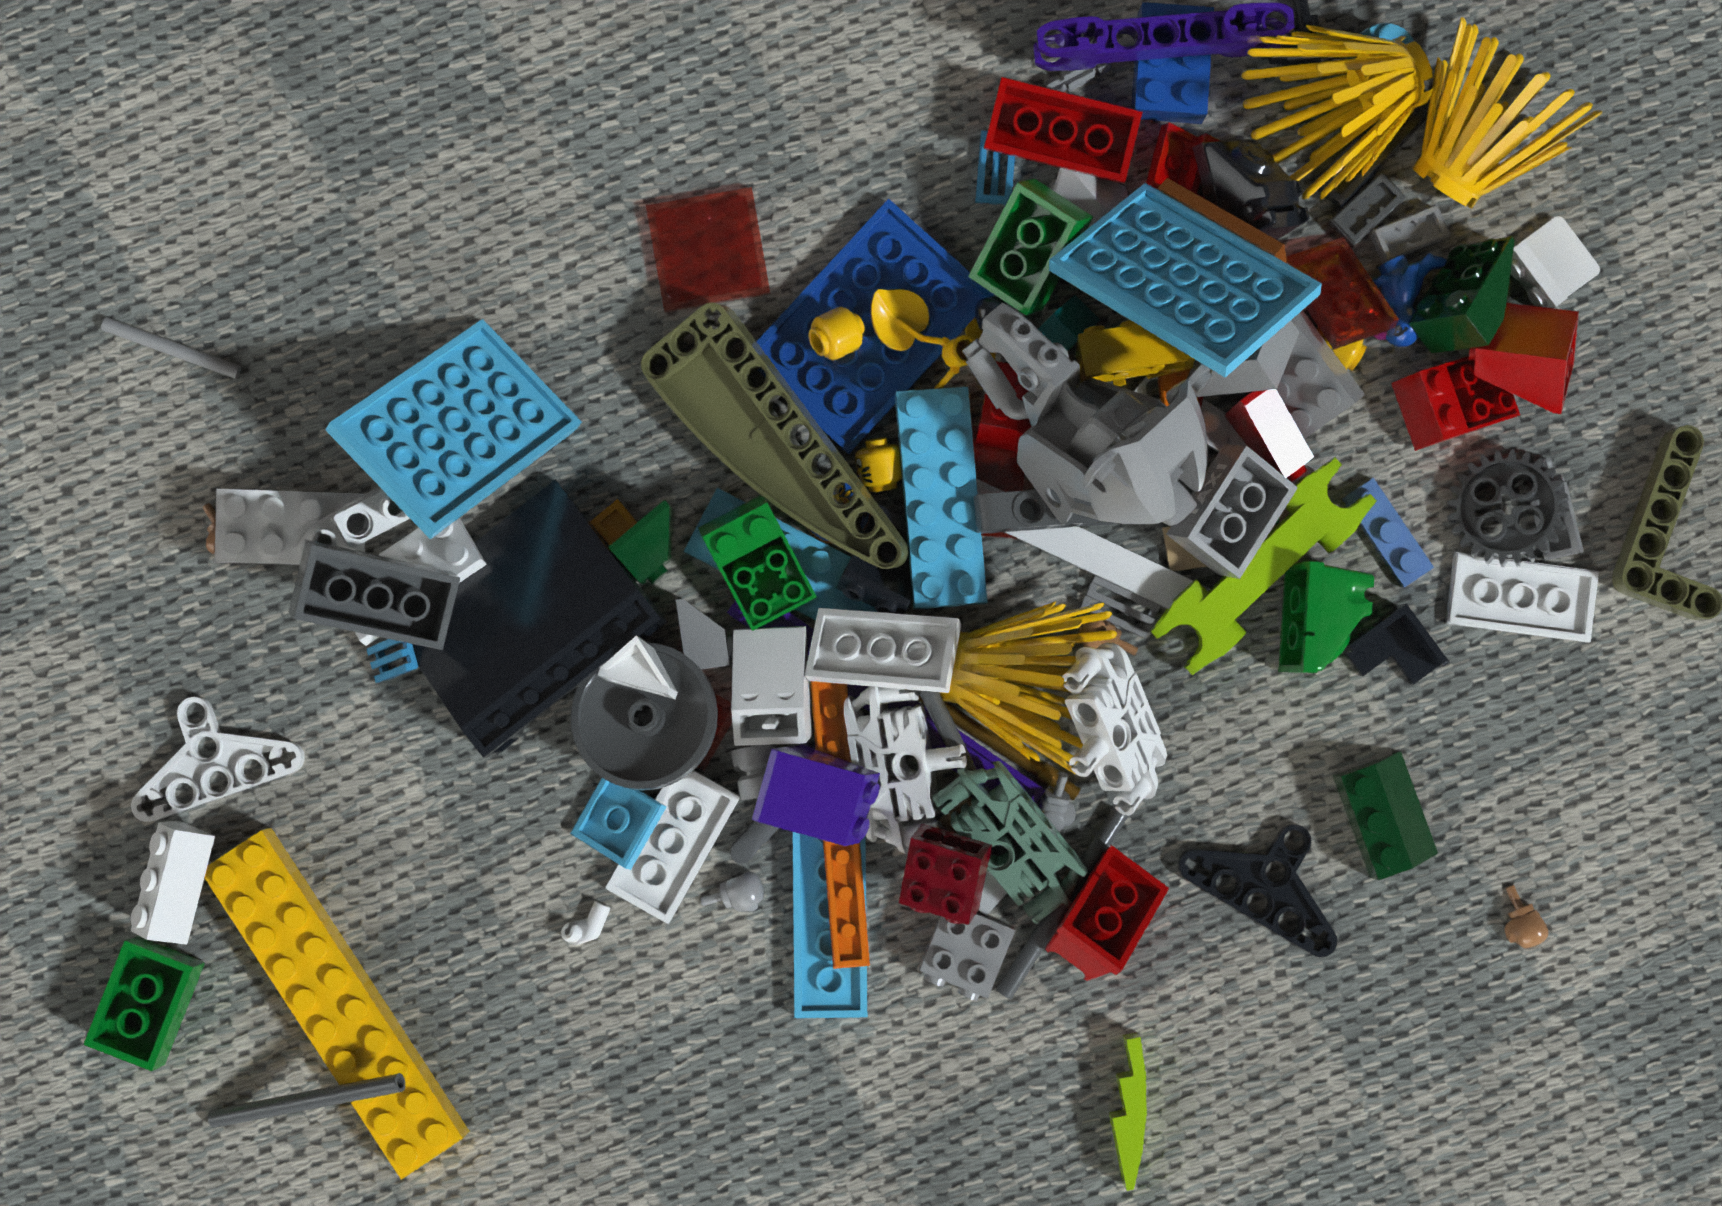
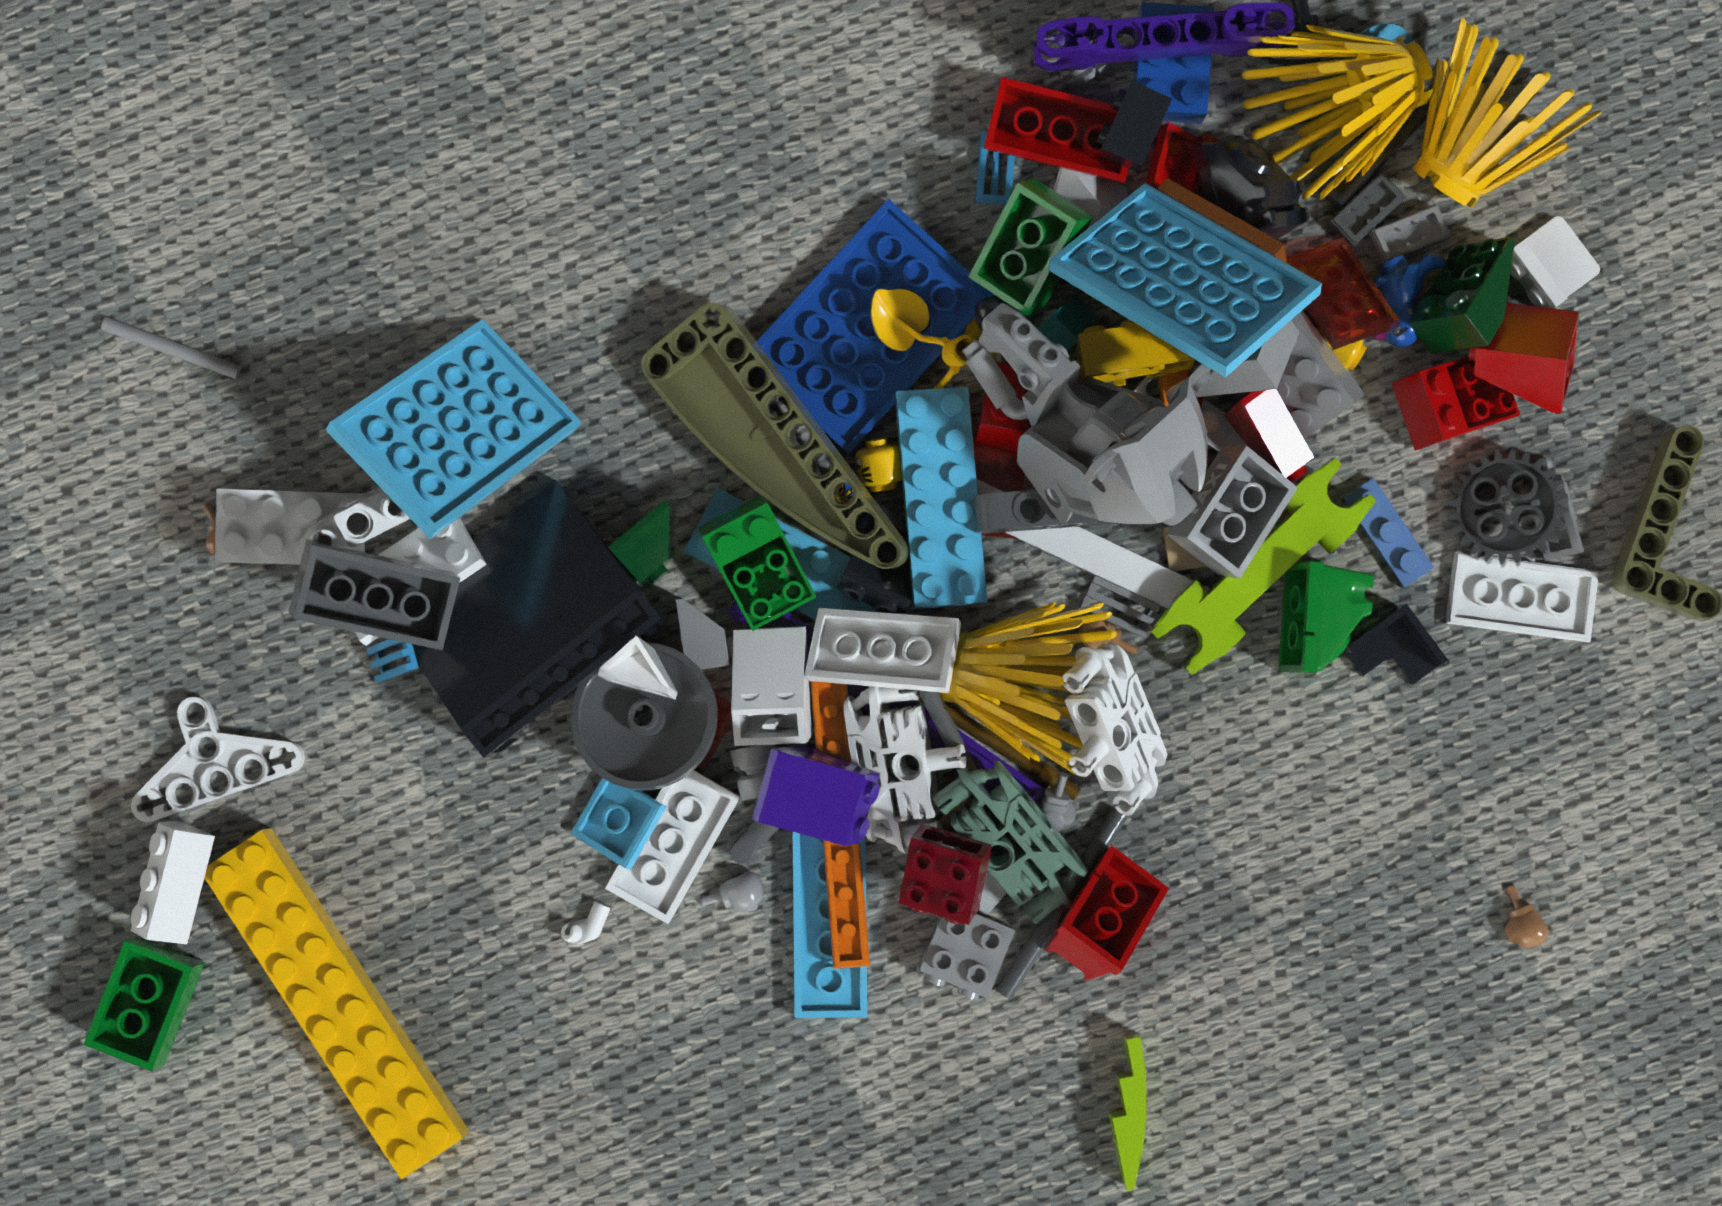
dark grey piece [208,1073,405,1128] -> none
light orange tile [590,499,637,546] -> none
clear red plate [646,187,771,312] -> none
yellow head [808,307,865,360] -> none
black beam [1178,824,1337,957] -> none
dark green slope [1332,751,1438,881] -> none
none -> black brick [1096,81,1172,173]

